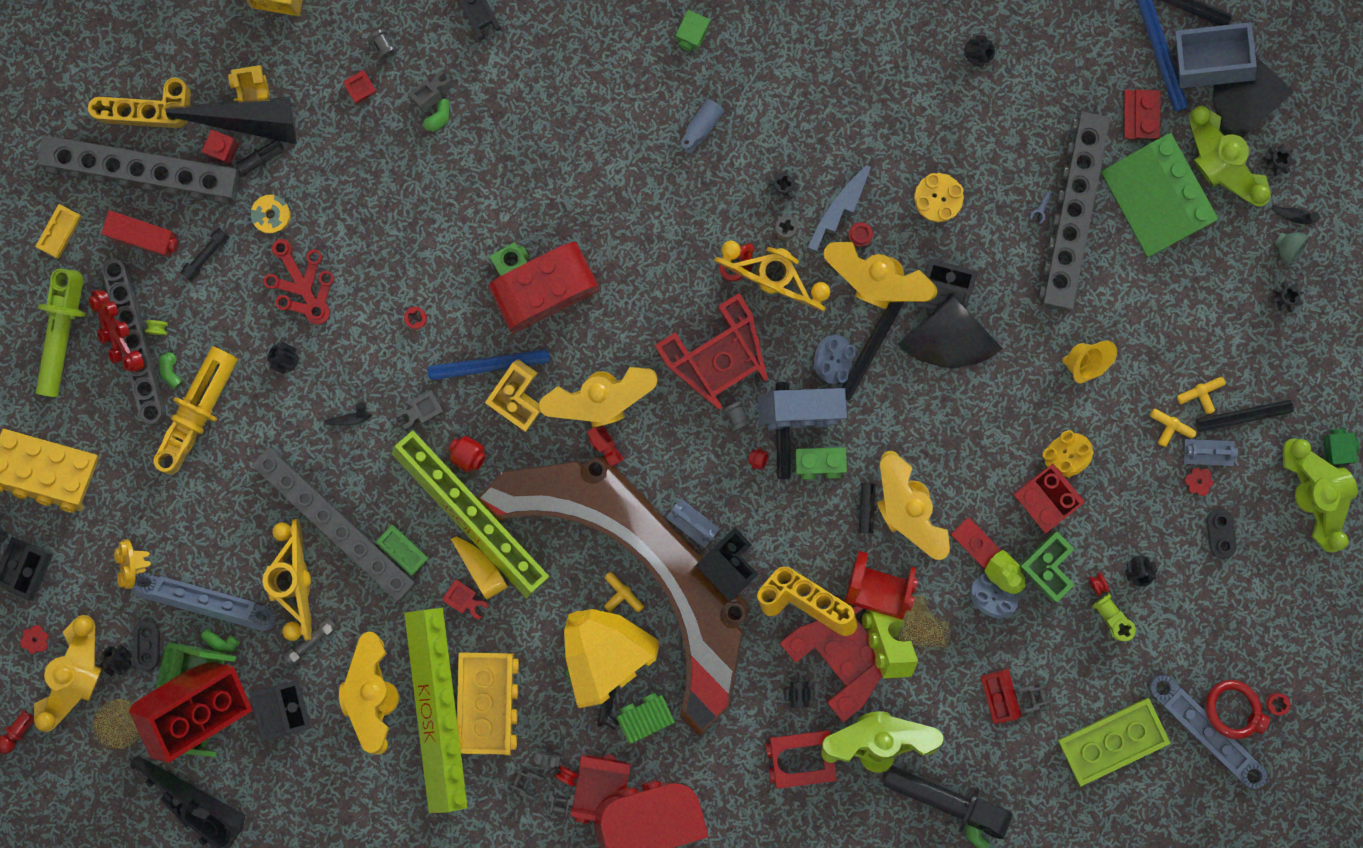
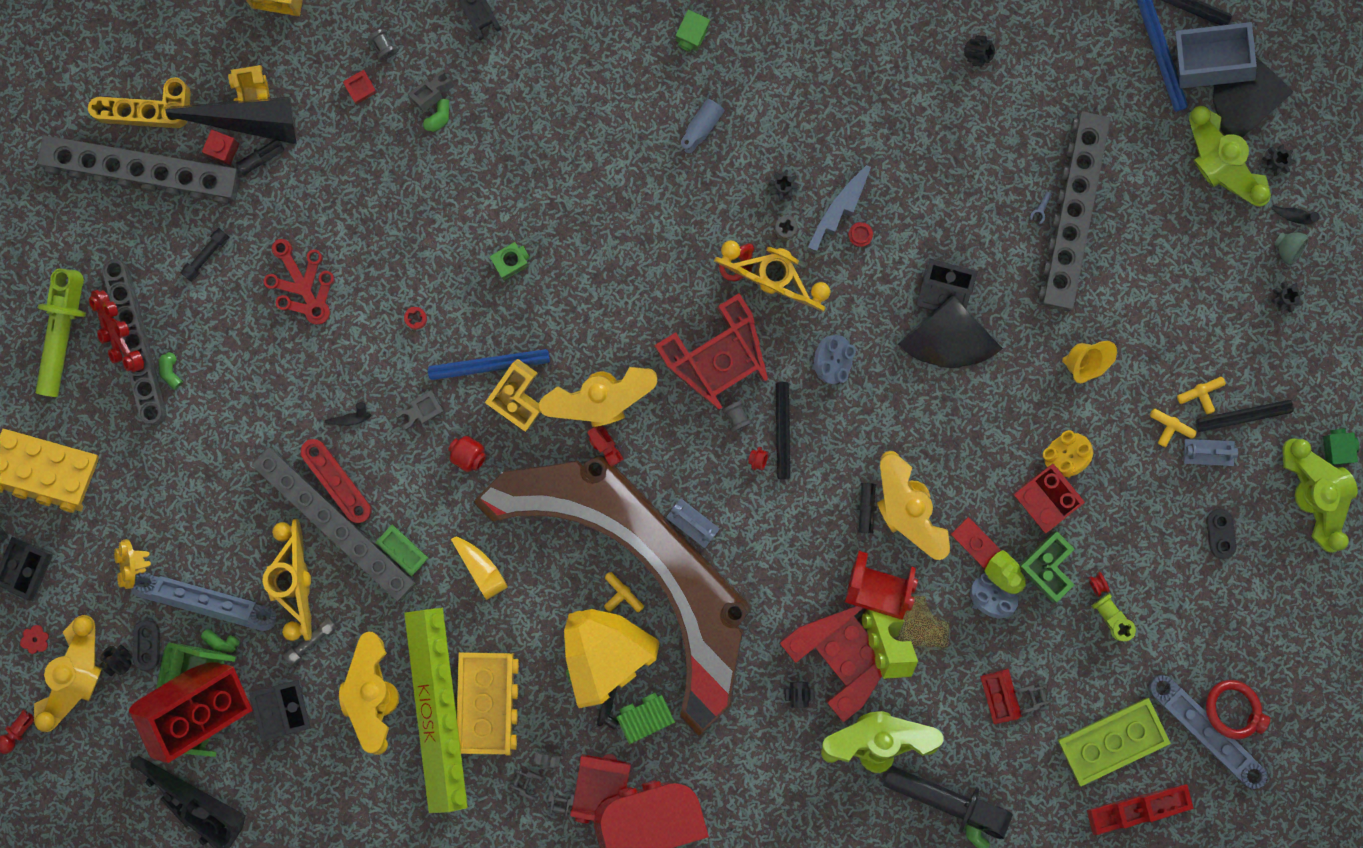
yellow plate [35,204,83,259] -> none
clear yellow tile [93,699,140,749] -> none
red slope [101,210,179,258] -> none
lime bush [144,320,168,336] -> none
yellow piece [154,346,239,475] -> none
yellow piece [251,195,291,234] -> none
black gear [267,342,299,375] -> none
lime brick [392,431,549,599] -> none
red plate [442,579,489,619] -> none
red brick [488,242,600,335] -> none
red bush [554,765,580,786] -> none
black brick [695,527,758,602] -> none
sand blue piece [757,388,847,430] -> none
yellow beam [757,567,857,636] -> none
red panel [765,729,837,789] -> none
bright green brick [794,447,847,480] -> none
yellow piece [824,242,937,309] -> none
black axle [842,302,904,400] -> none
yellow plate [914,173,964,223] -> none
bright green slope [1101,133,1218,258] -> none
red plate [1123,89,1161,140] -> none
black gear [1125,555,1158,587] -> none
red plant [1184,468,1214,496] -> none
red bush [1265,693,1291,716] -> none
none -> red plate [301,439,372,523]
none -> red slope [1087,784,1194,835]

